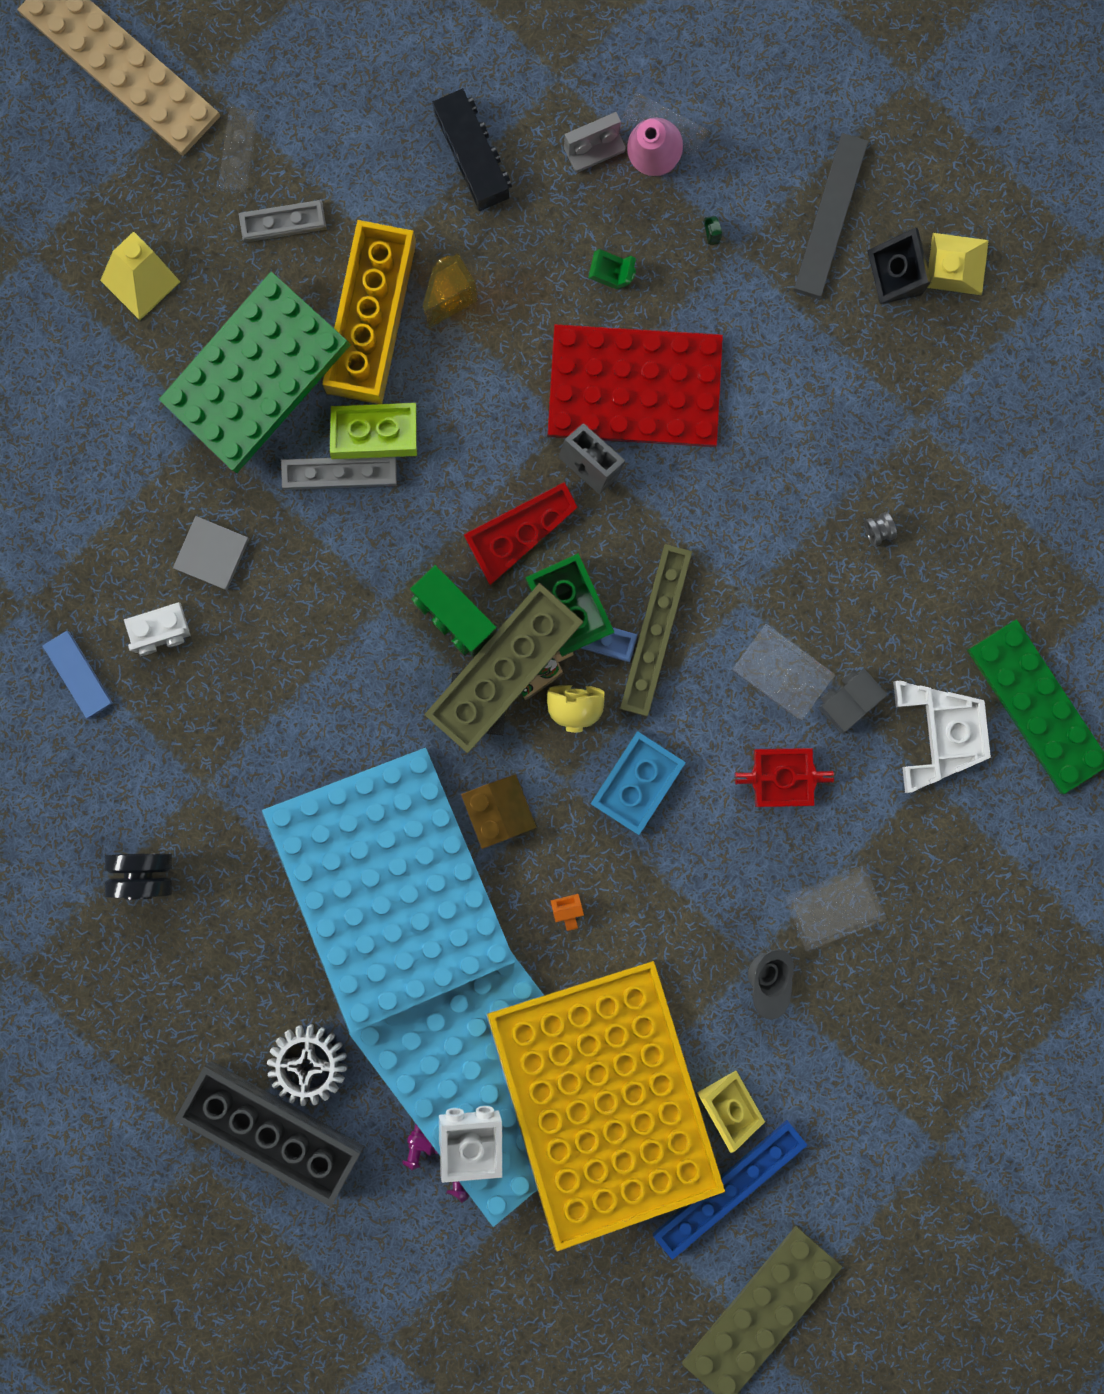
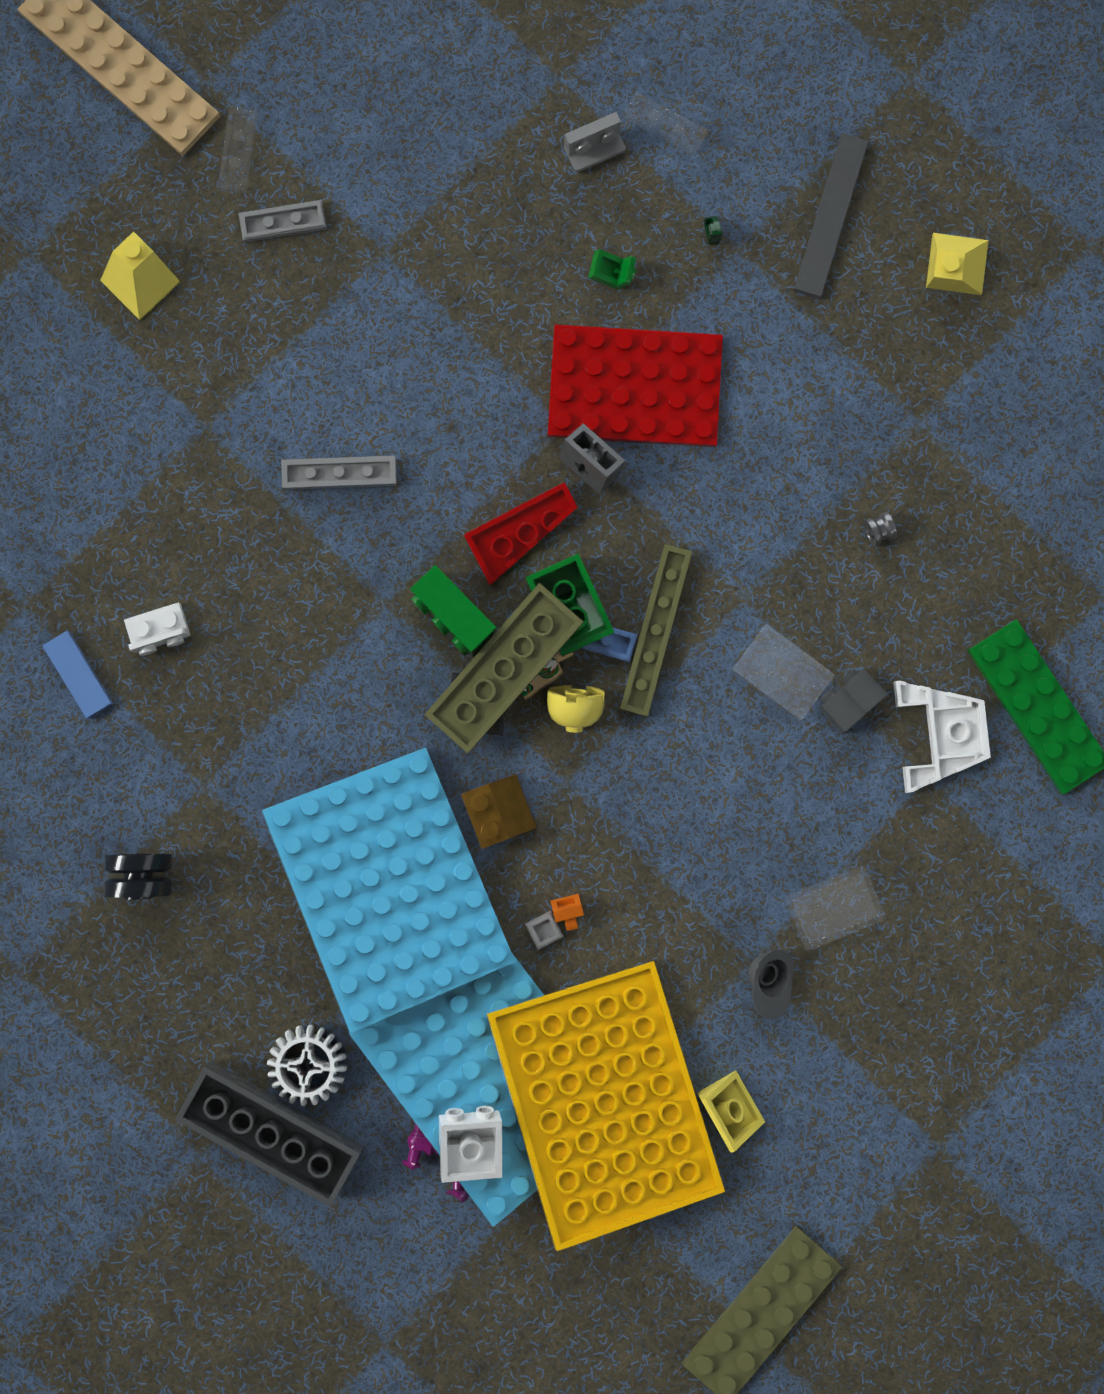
green plate [159,272,351,473] -> none
light grey tile [173,516,249,591] -> none
yellow brick [322,220,416,404] -> none
lime plate [330,403,417,459] -> none
clear yellow slope [423,253,478,329] -> none
black brick [432,88,512,211] -> none
dark azure plate [590,731,686,835] -> none
bright pink cone [627,118,683,176] -> none
blue plate [652,1120,807,1260] -> none
red plate [734,748,834,807] -> none
black slope [867,227,931,304] -> none
none -> light grey tile [525,910,564,950]

